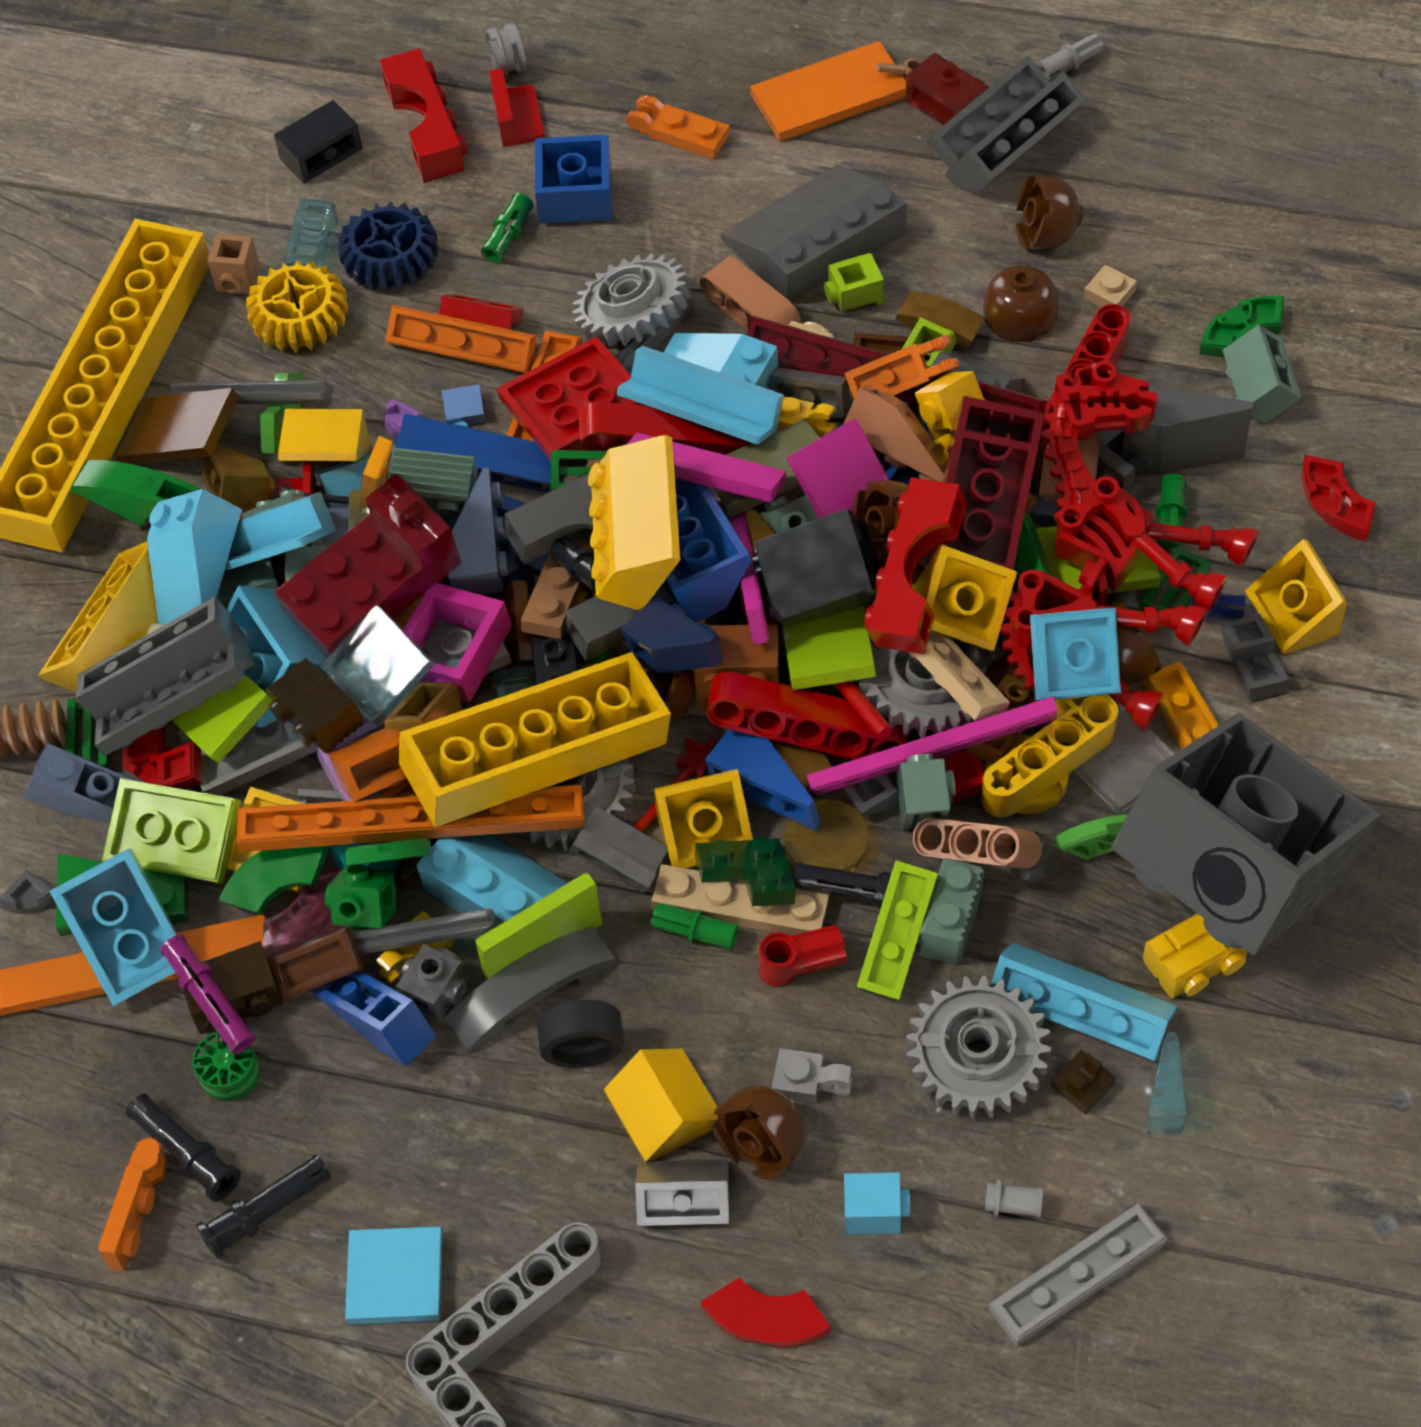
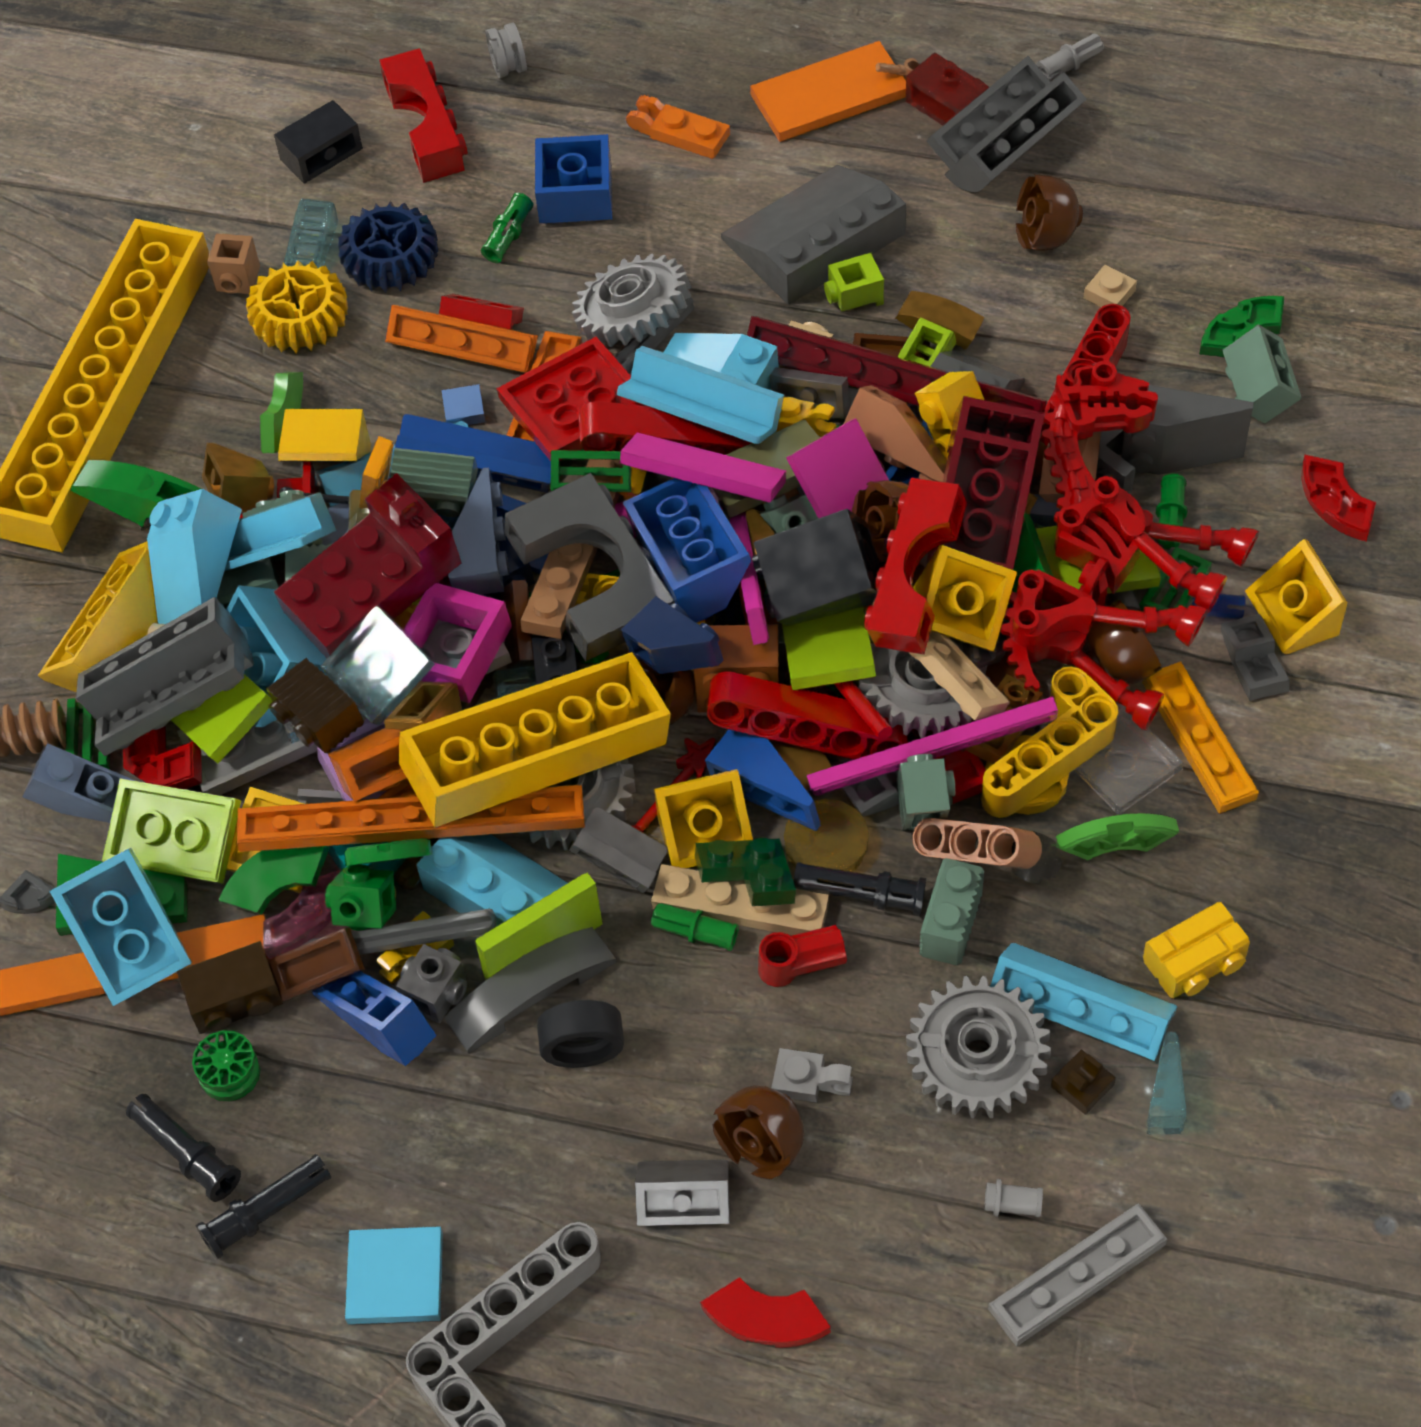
orange hinge [98,1137,169,1271] -> none
reddish brown tile [115,388,239,464] -> none
magenta pin [160,934,256,1055] -> none
dark grey axle [168,380,333,404] -> none
medium lavender tile [384,399,424,440] -> none
red panel [489,68,545,147] -> none
black pin [550,537,596,594] -> none
yellow slope [588,435,680,611] -> none
yellow slope [604,1048,718,1162] -> none
nougat beam [699,256,801,331] -> none
medium azure brick [844,1172,910,1235] -> none
orange hinge [845,335,960,399] -> none
lime plate [857,860,938,1000] -> none
reddish brown cylinder [983,265,1059,342] -> none
medium azure tile [1030,608,1121,700] -> none
dark grey brick [1111,713,1381,956] -> none

